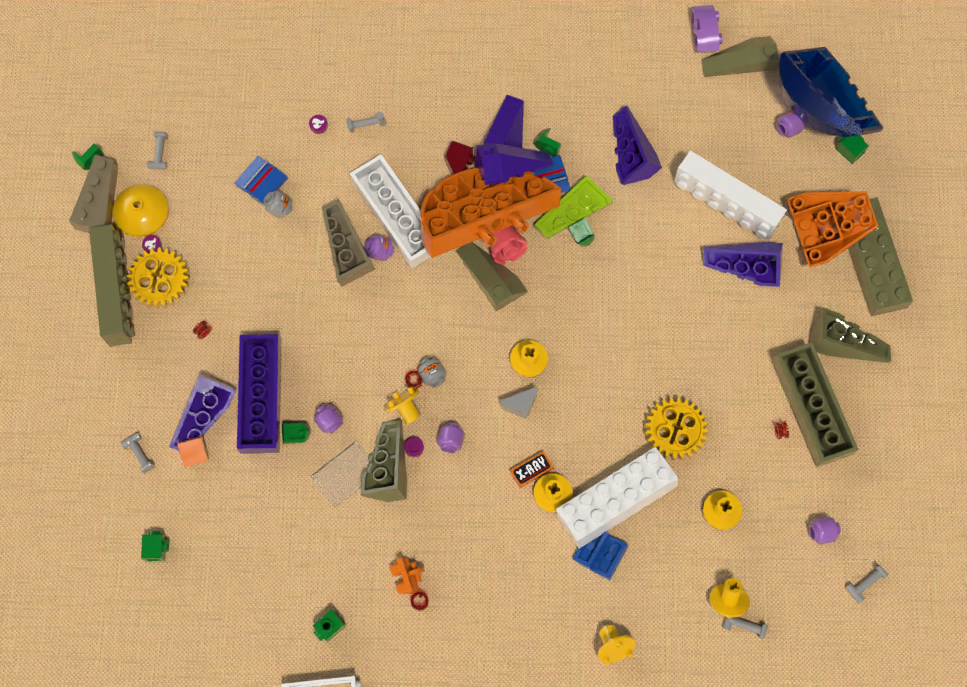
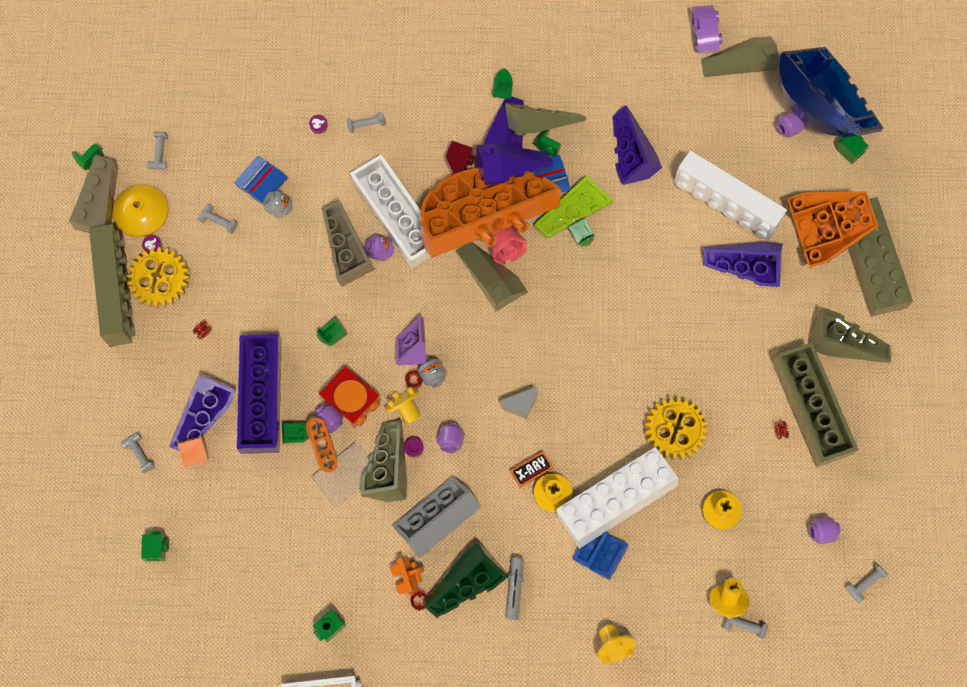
yellow piece [510,340,548,377] -> none
none -> light grey piece [197,204,238,234]
none -> orange beam [306,417,338,472]
none -> green plate [317,318,347,346]
none -> panel [319,366,381,428]
none -> light grey slope [392,476,481,558]
none -> medium lavender slope [396,316,426,366]
none -> dark green wedge [424,542,508,618]
none -> green plate [493,68,513,98]
none -> olive wedge [505,103,586,136]
none -> light grey pin [506,558,524,620]

